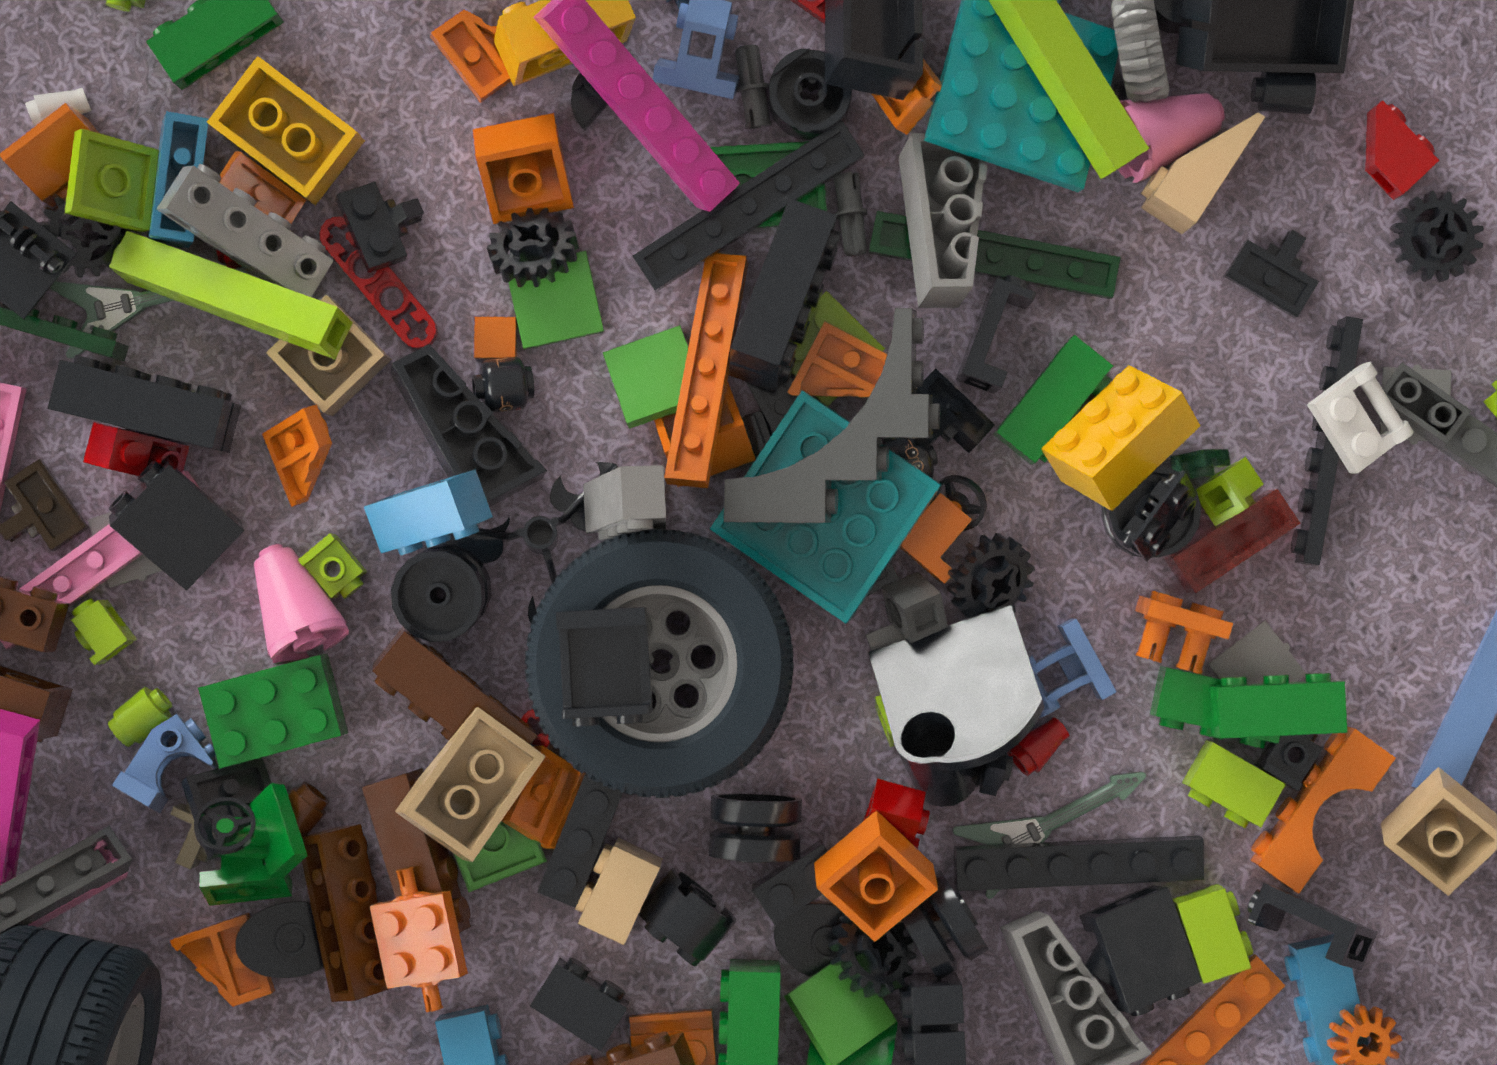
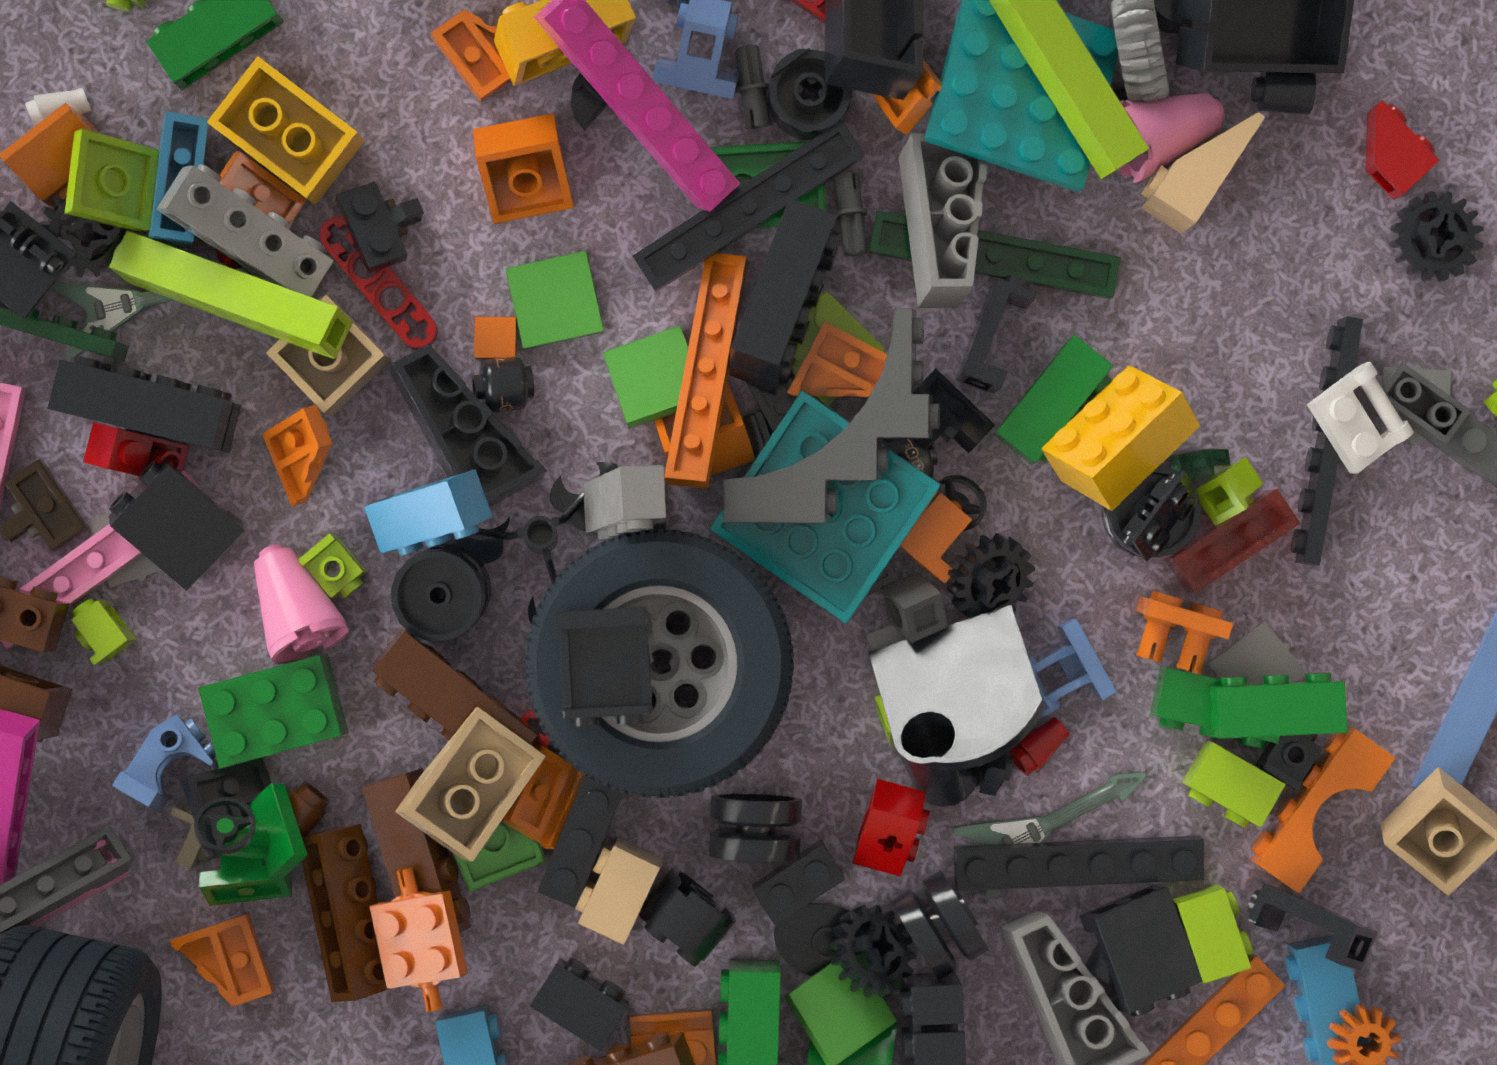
lime brick [108,687,173,747] -> none
black piece [235,901,324,978] -> none
black gear [487,208,579,288] -> none
orange brick [814,810,938,942] -> none
black hinge [1224,230,1319,318] -> none

